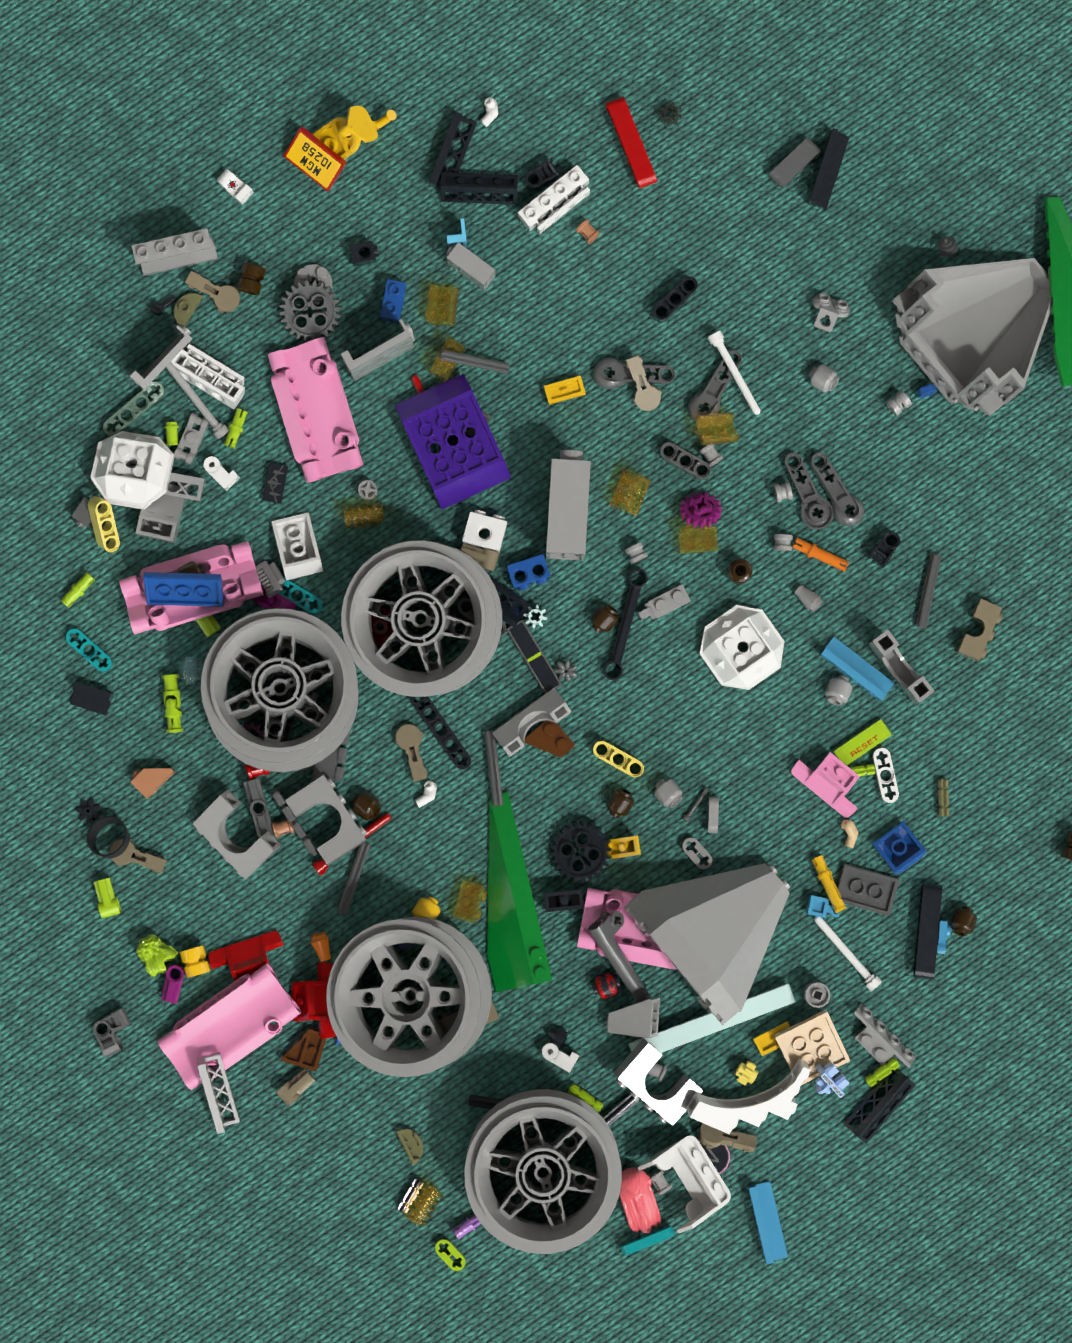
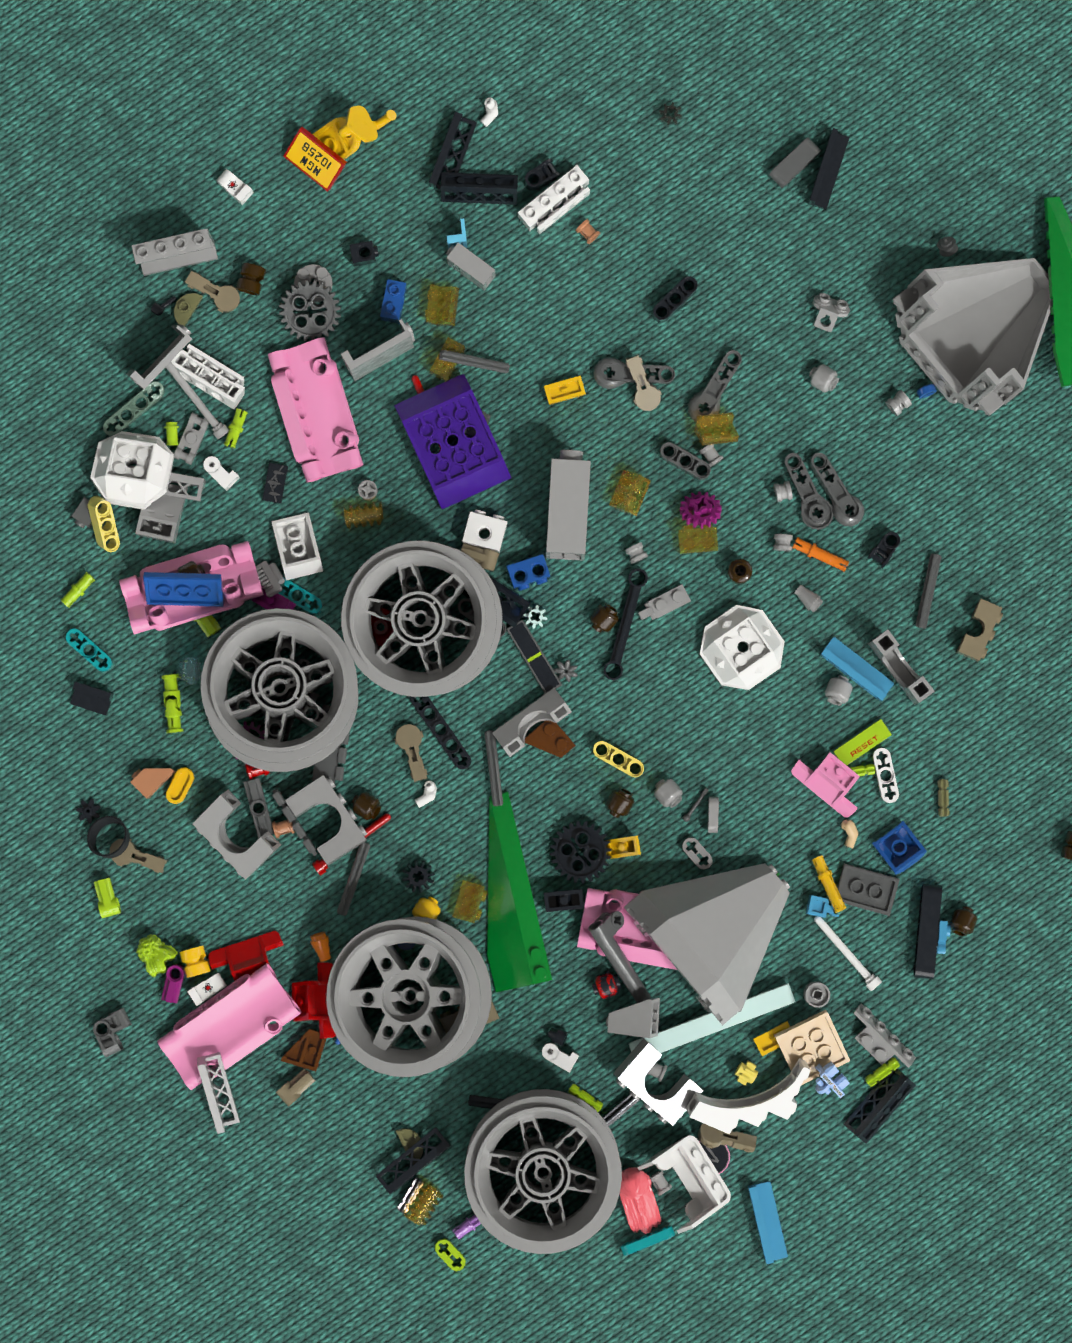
red beam [605,96,657,189] -> none
white piece [707,331,760,415] -> none
none -> yellow tile [166,768,194,804]
none -> white leg [187,973,227,1006]
none -> black fence [376,1127,452,1194]
none -> black gear [402,860,435,893]

